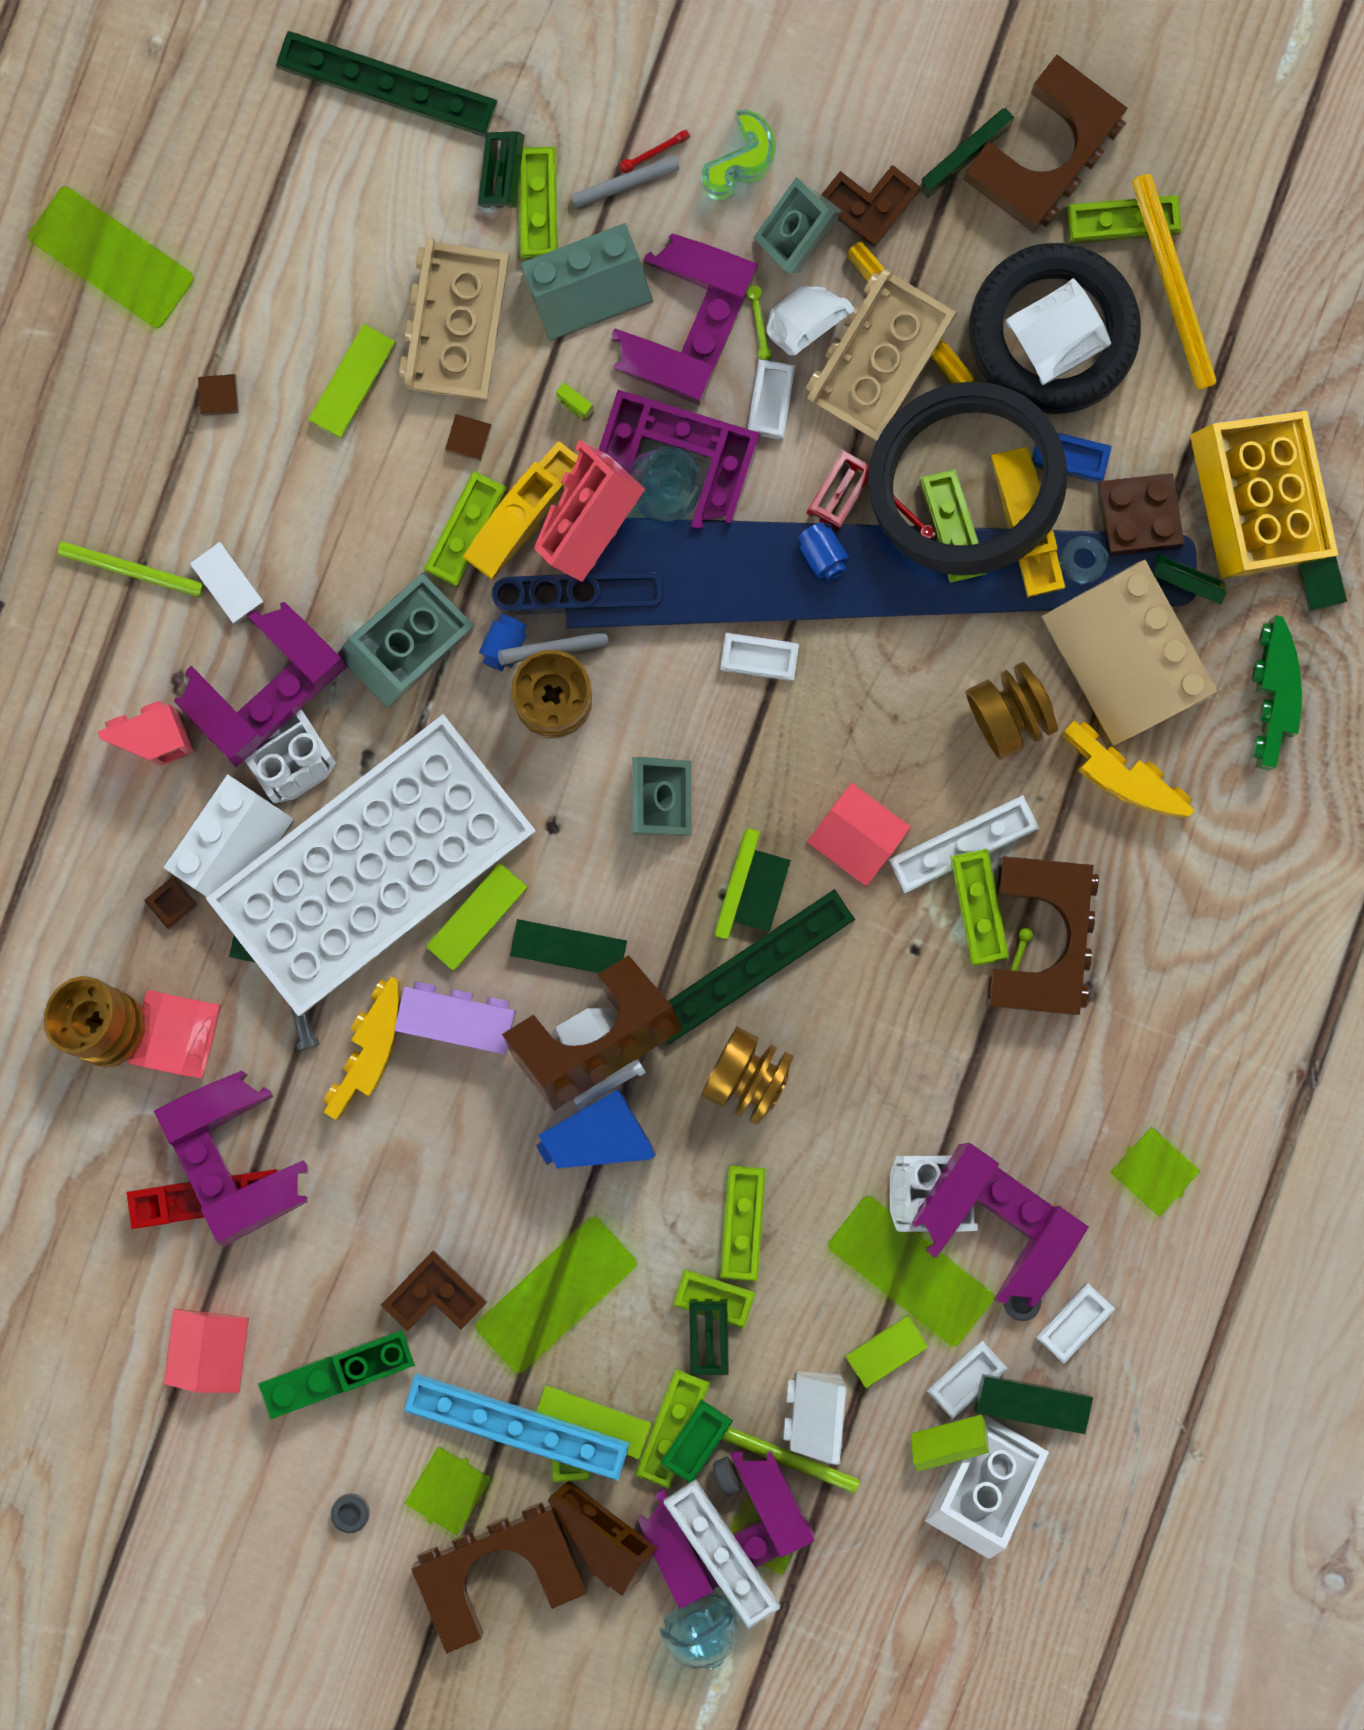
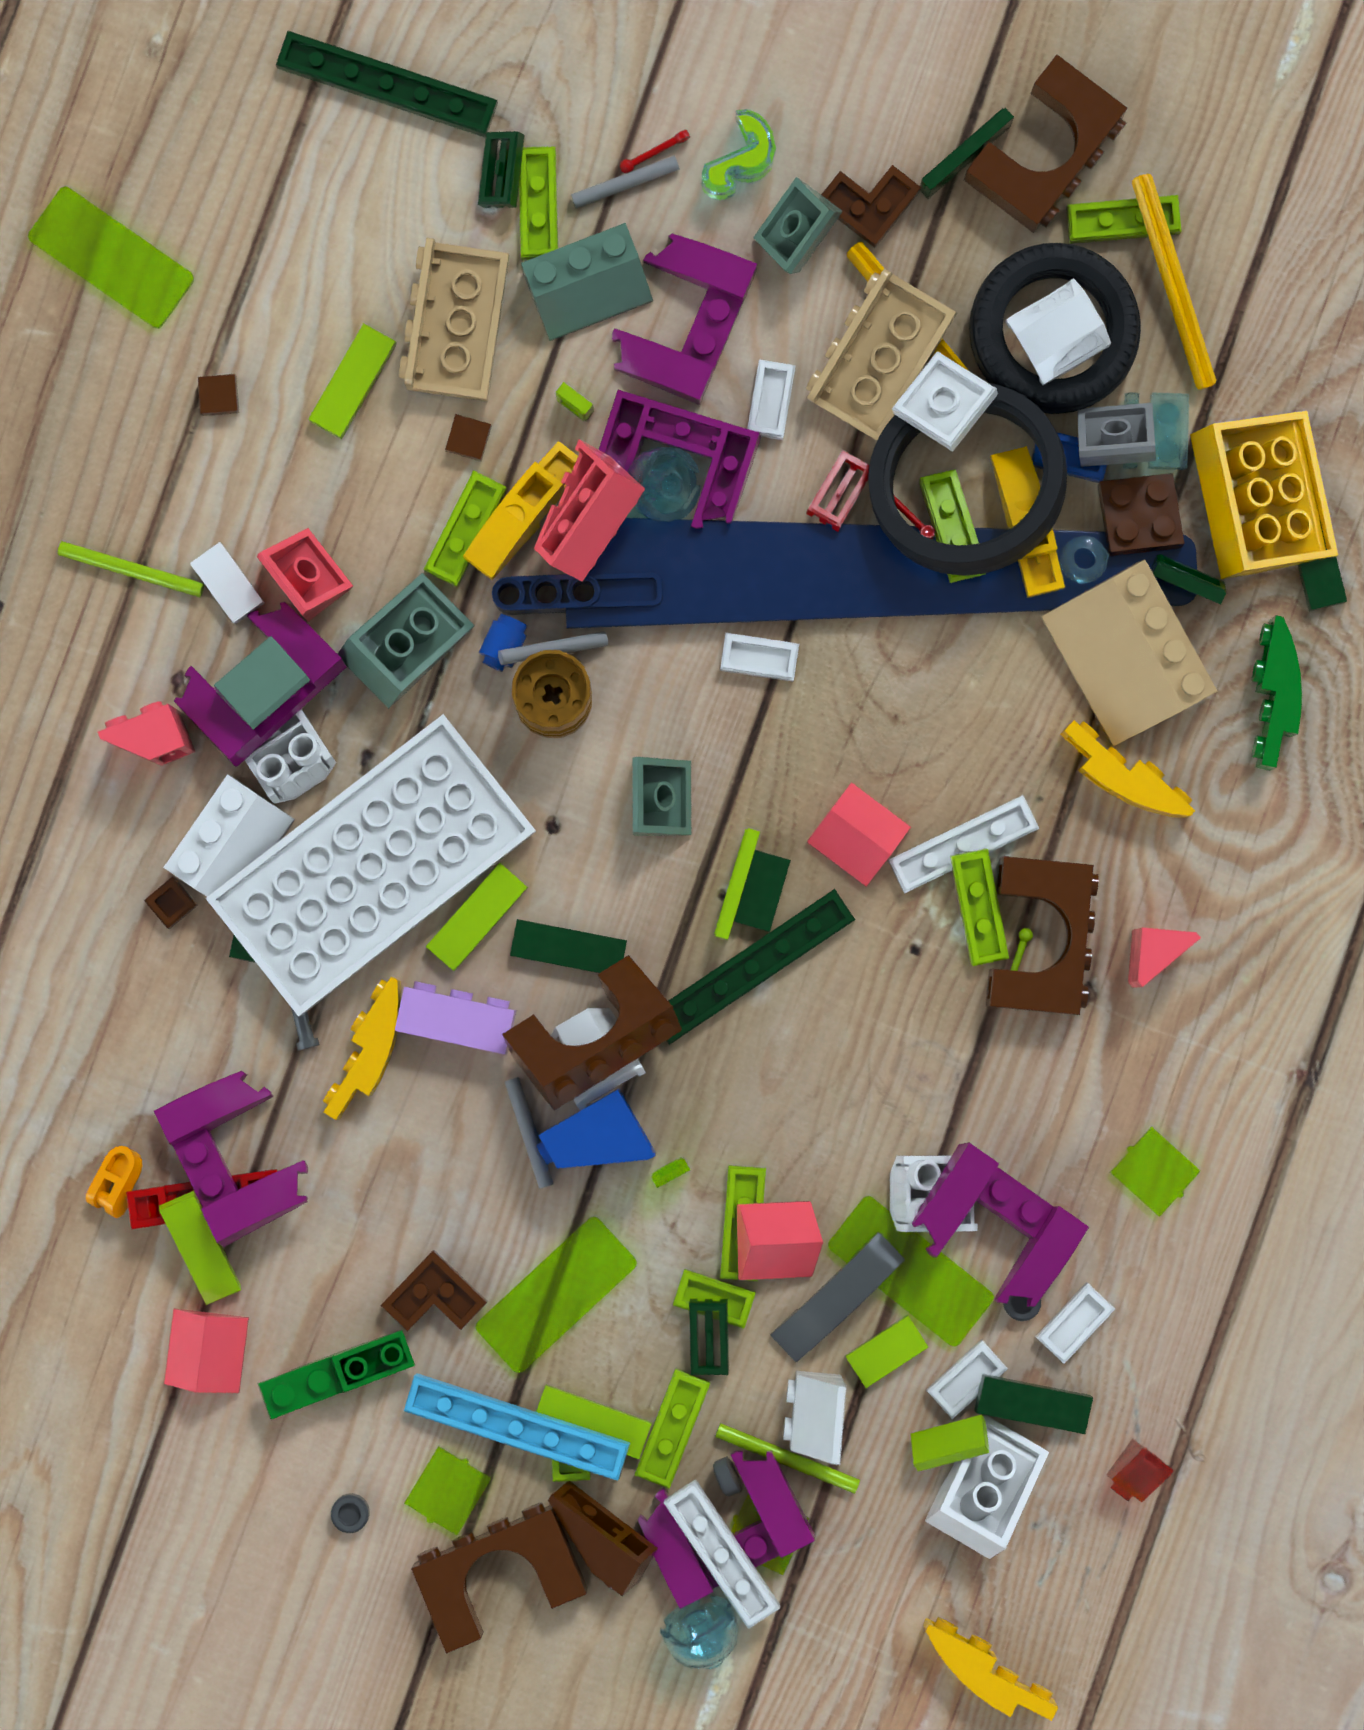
pearl gold wheel [44,976,145,1068] -> none
coral slope [128,990,221,1078] -> none
green tile [660,1398,733,1483] -> none
pearl gold wheel [700,1026,794,1125] -> none
lime hinge [747,286,772,361] -> none
white slope [765,286,855,355] -> none
blue brick [798,522,850,581] -> none
pearl gold wheel [965,661,1058,760] -> none
none -> light orange plate [86,1146,142,1218]
none -> lime tile [159,1191,241,1305]
none -> sand green slope [214,636,310,729]
none -> coral slope [256,528,353,622]
none -> light grey bar [505,1077,553,1189]
none -> clear neon green tile [651,1156,690,1188]
none -> coral slope [737,1201,823,1280]
none -> dark grey slope [770,1231,905,1362]
none -> white tile [892,351,998,452]
none -> yellow slope [923,1617,1059,1721]
none -> light grey slope [1077,403,1156,467]
none -> clear red slope [1106,1439,1174,1502]
none -> clear light blue plate [1123,392,1189,470]
none -> coral slope [1128,927,1201,988]

